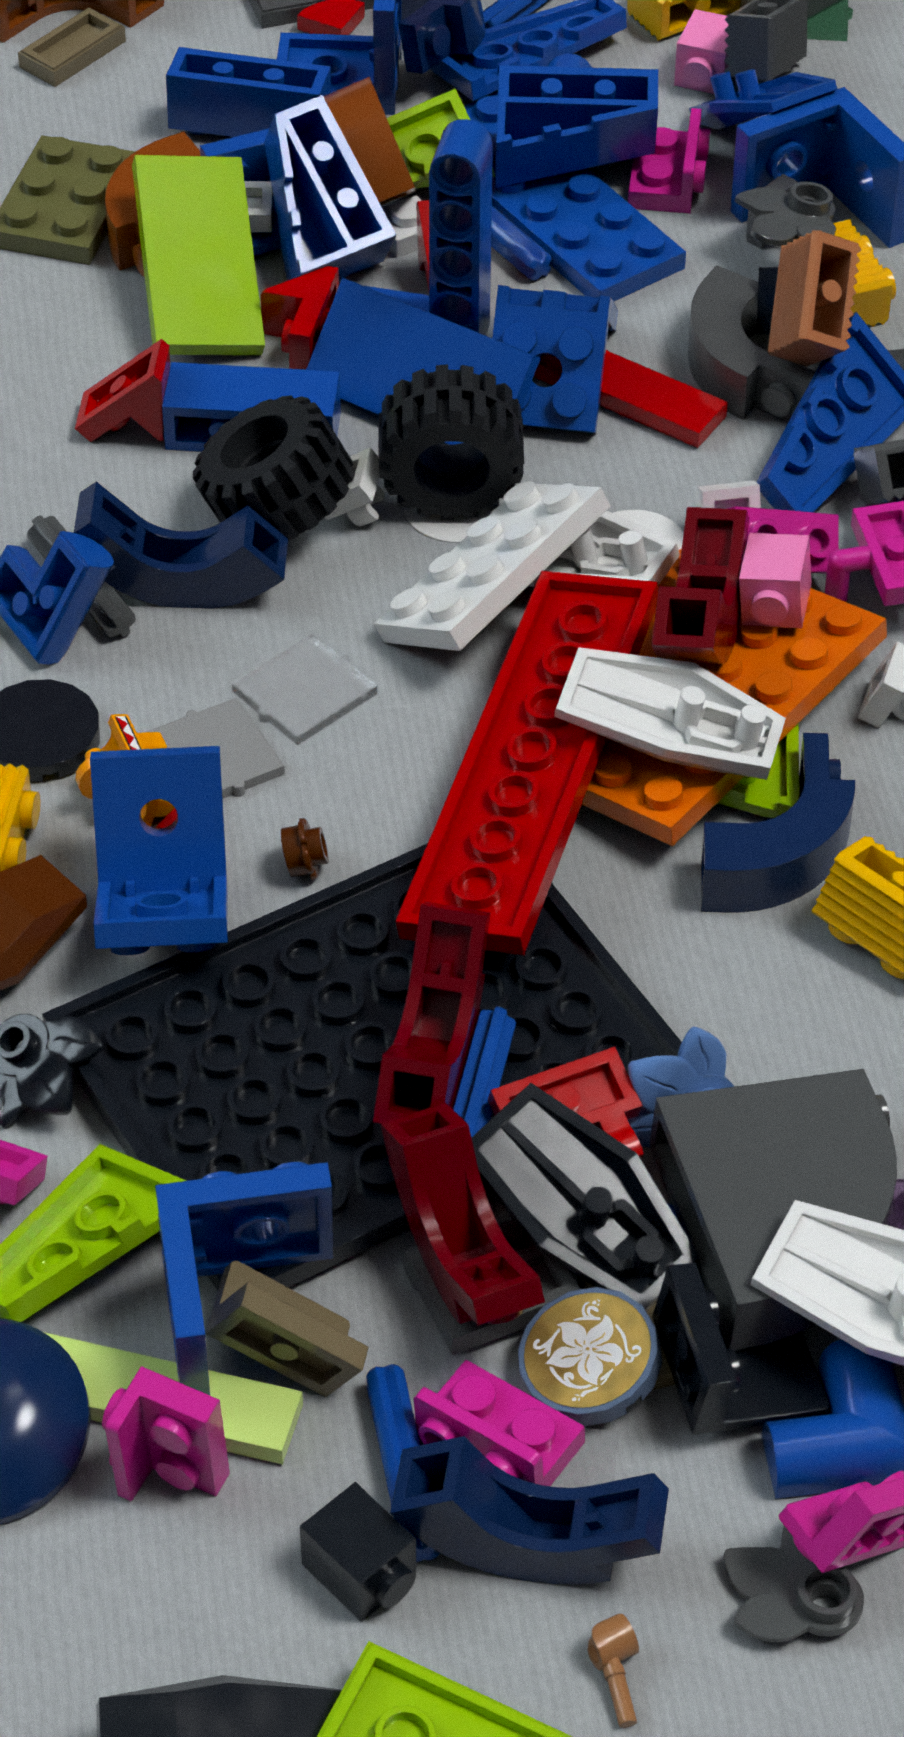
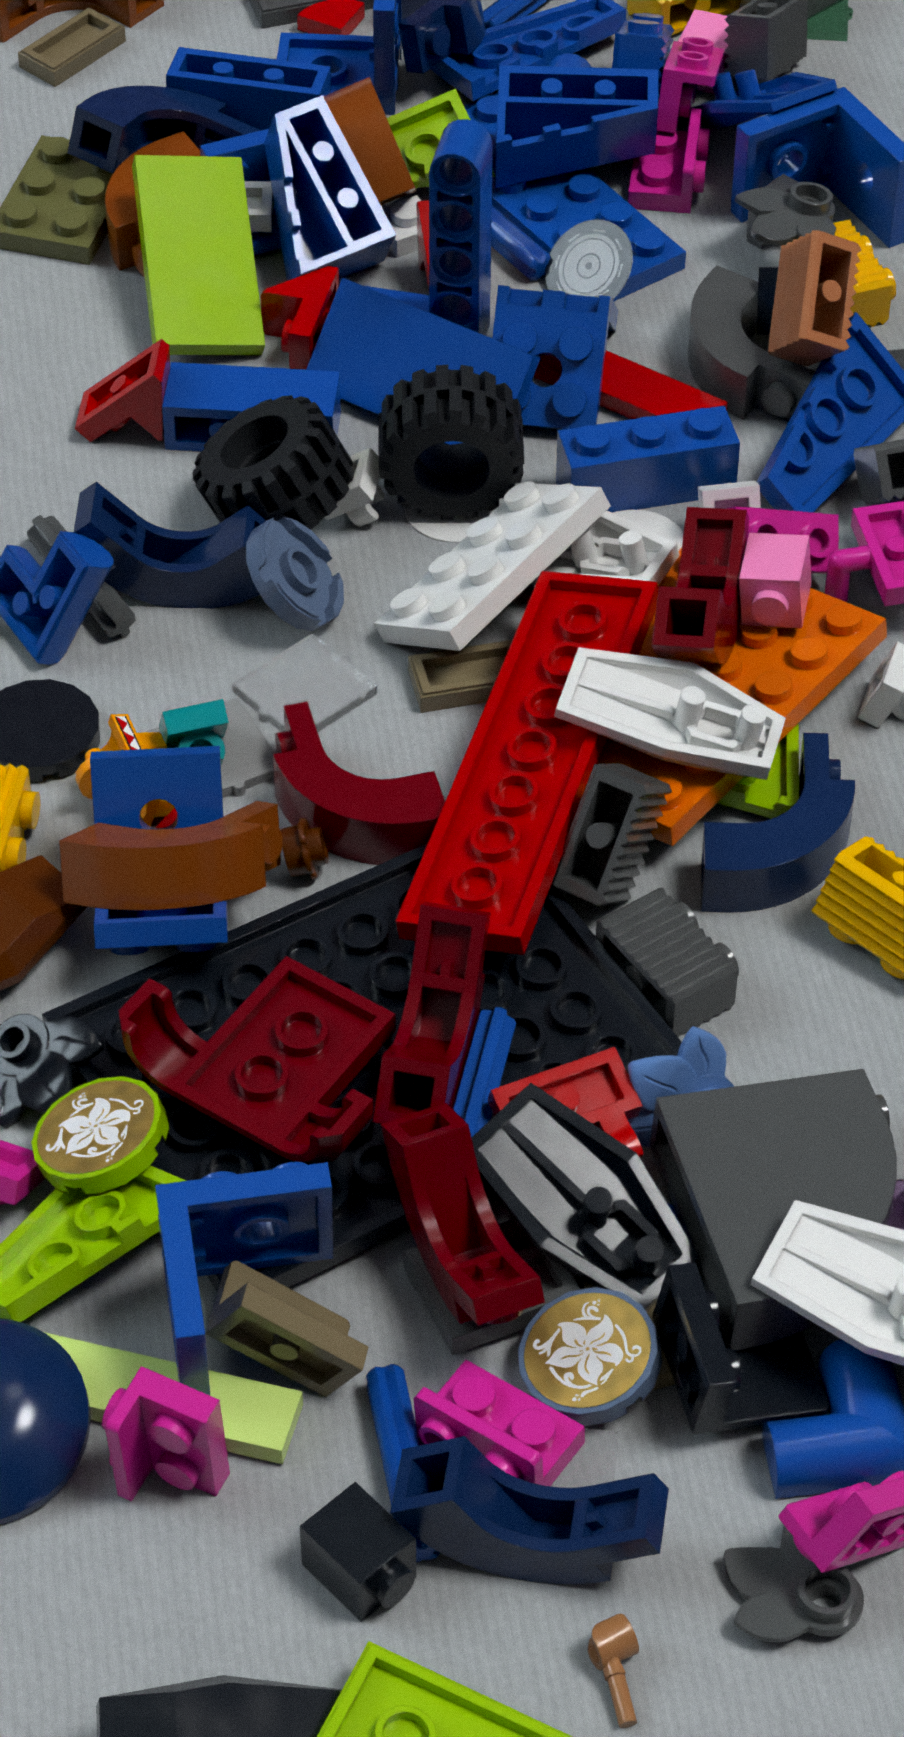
none -> tile [31,1076,169,1194]
none -> dark orange arch [59,801,283,910]
none -> dark blue arch [67,86,261,173]
none -> dark red piece [118,956,396,1163]
none -> teal tile [159,699,229,765]
none -> sand blue tile [246,517,344,631]
none -> dark red arch [273,701,445,865]
none -> dark tan tile [408,639,513,713]
none -> sticker [545,219,633,300]
none -> dark grey brick [551,763,672,906]
none -> blue brick [556,405,740,513]
none -> dark grey brick [596,887,739,1038]
none -> blue brick [612,13,674,99]
none -> dark pink bracket [657,37,724,133]

